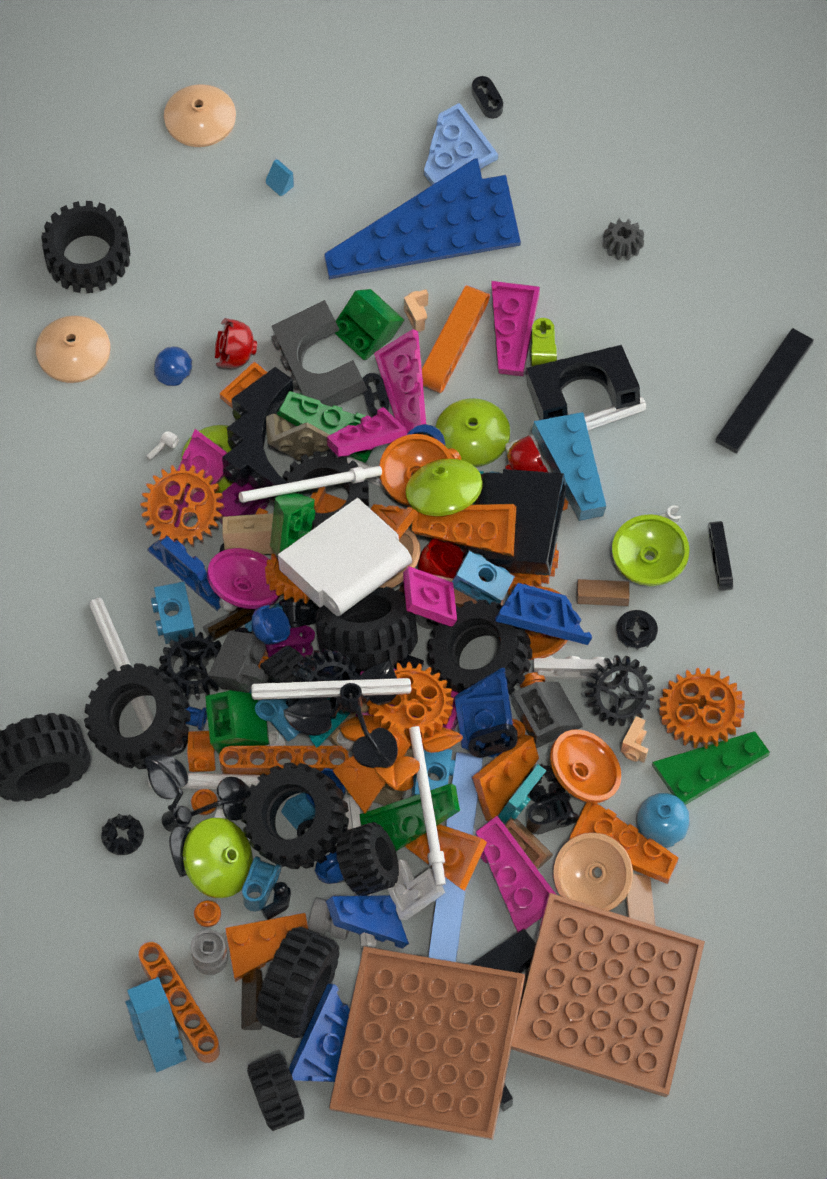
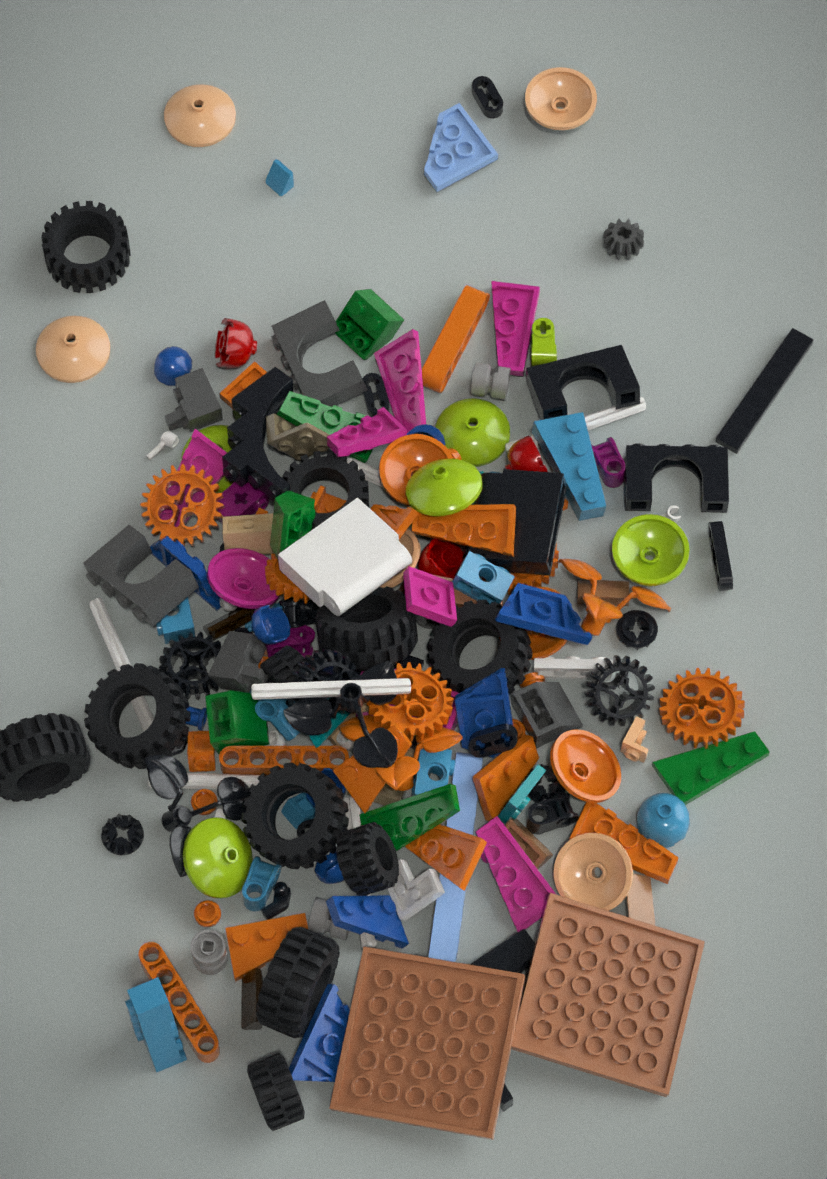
white bar [239,466,382,502] -> none
blue wing [324,158,521,279] -> none
light nougat bracket [404,289,428,332] -> none
white bar [409,726,446,886] -> none
none -> dark grey arch [83,525,199,627]
none -> dark grey hinge [165,368,223,433]
none -> light grey wheel [471,363,511,400]
none -> light nougat dish [525,67,597,130]
none -> orange plant [558,559,672,636]
none -> magenta piece [591,437,626,488]
none -> black arch [625,443,729,513]

